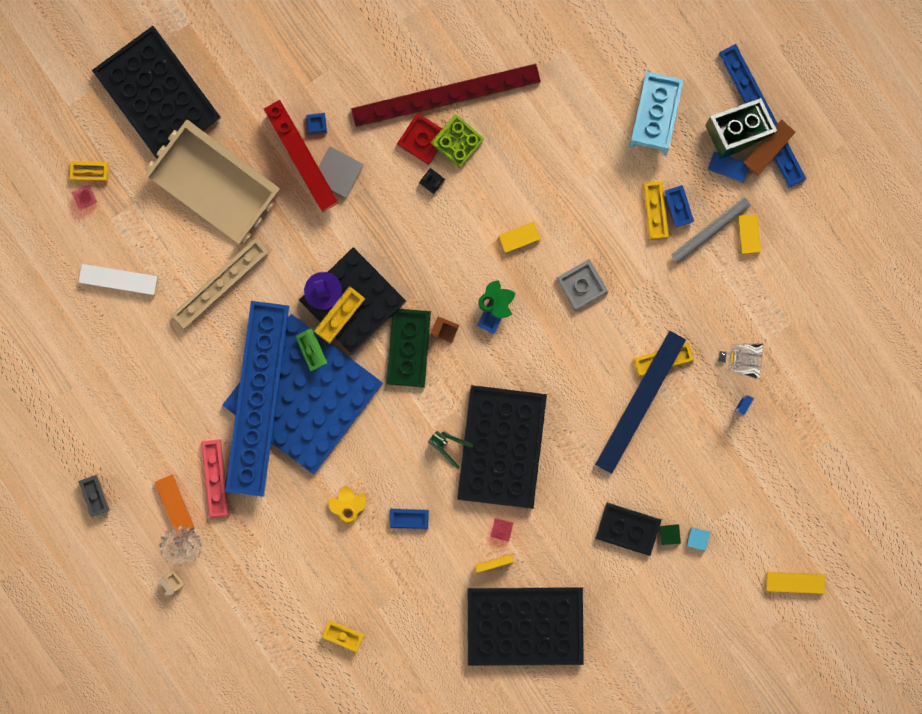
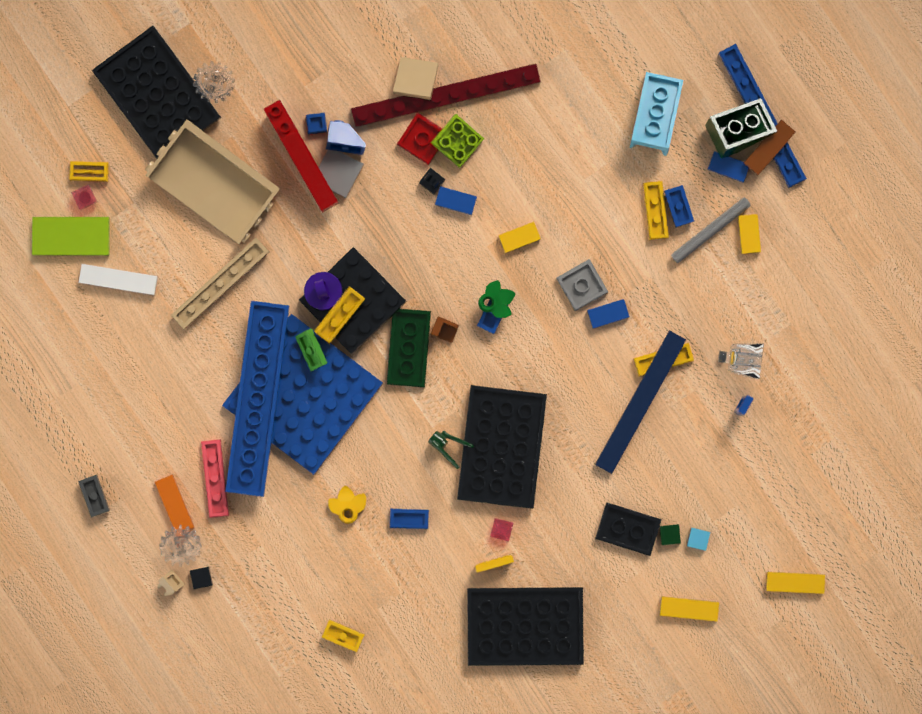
none -> lime tile [32,217,110,256]
none -> black tile [190,566,213,589]
none -> clear gear [193,61,235,103]
none -> slope [326,120,366,155]
none -> tan tile [393,57,439,100]
none -> blue tile [435,186,477,215]
none -> blue tile [587,299,629,329]
none -> yellow tile [660,596,719,622]

